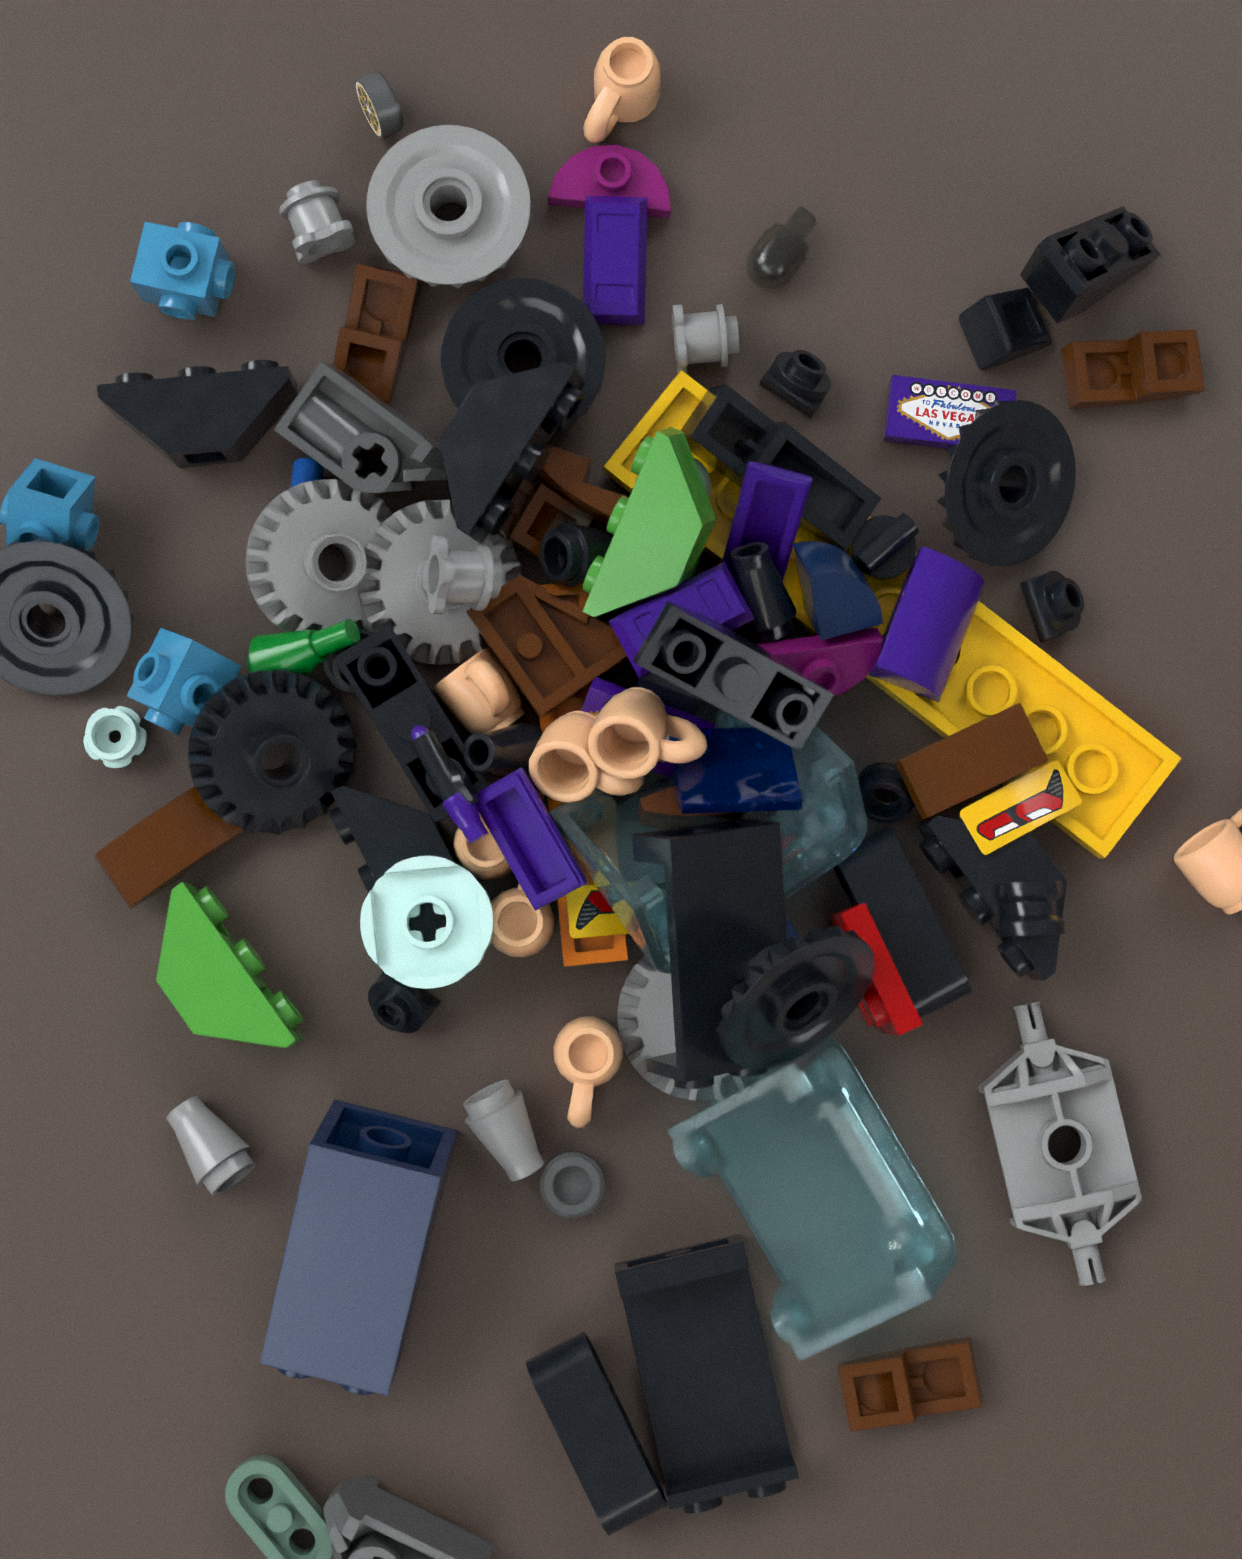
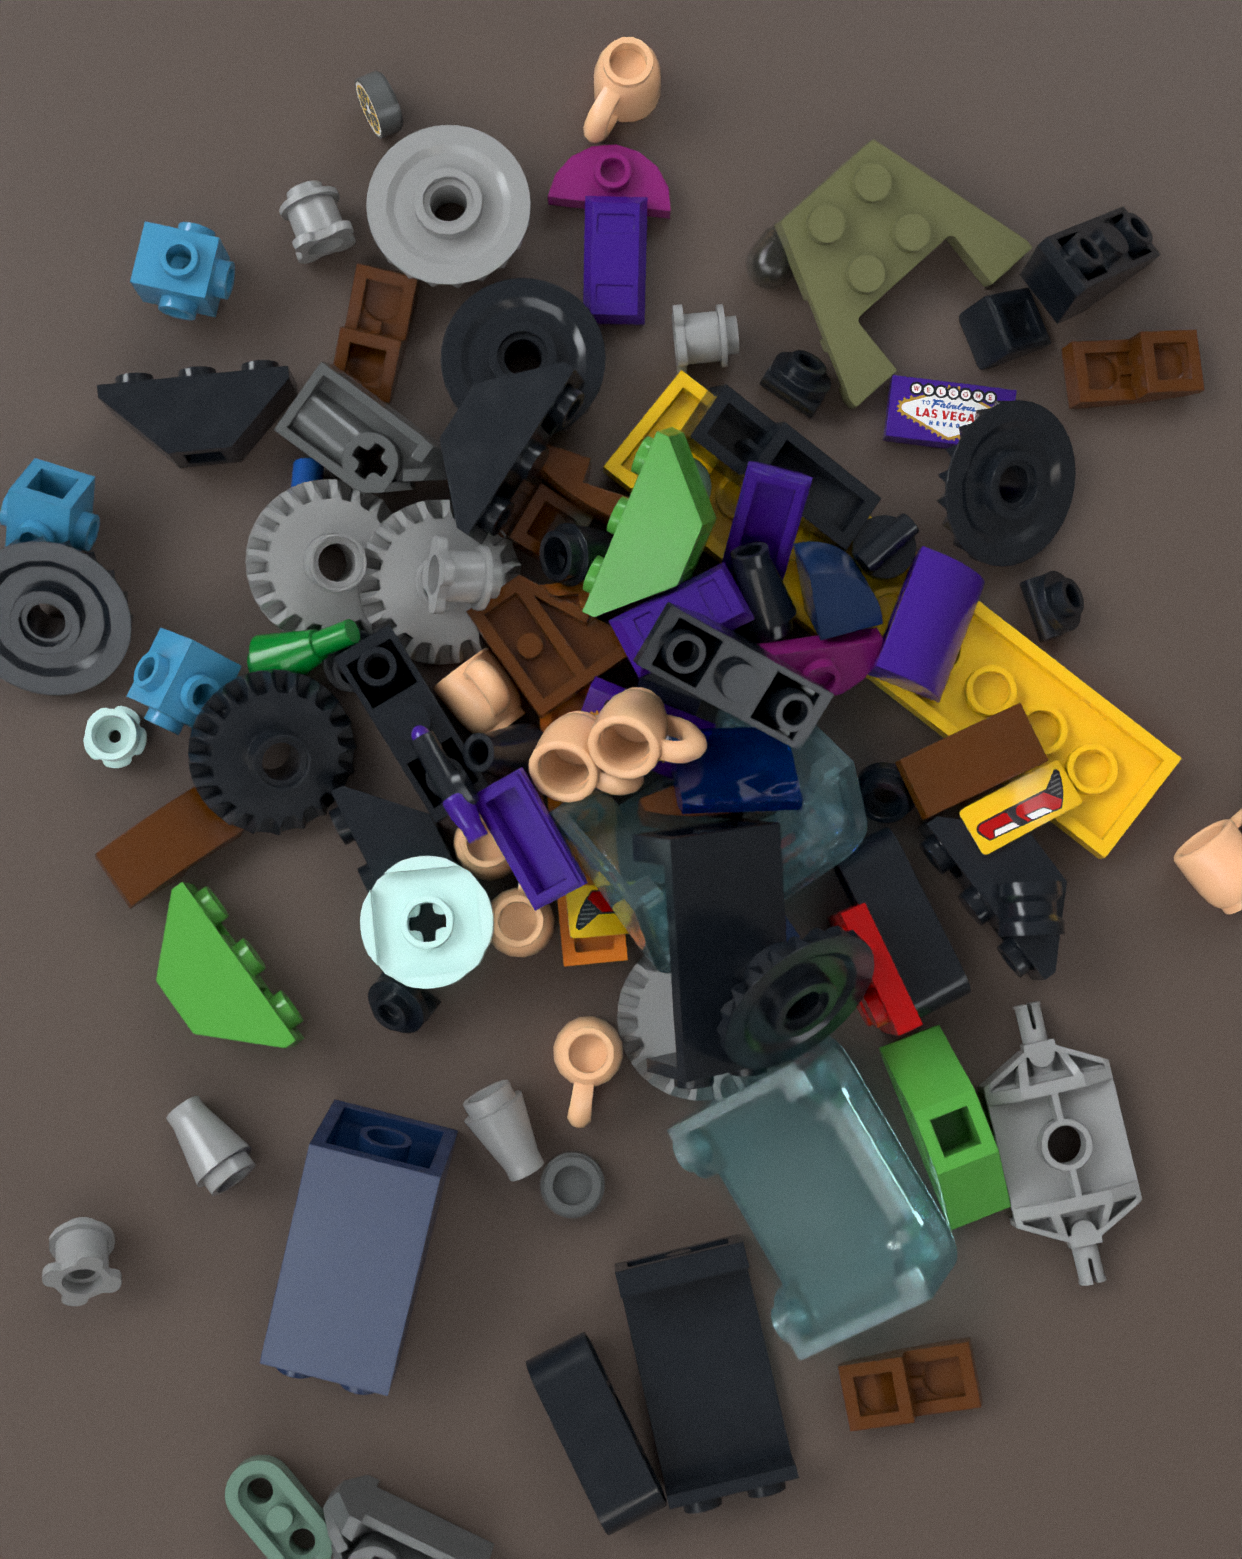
none -> light grey brick [42,1217,122,1306]
none -> olive wing [774,139,1033,409]
none -> bright green slope [878,1025,1011,1230]

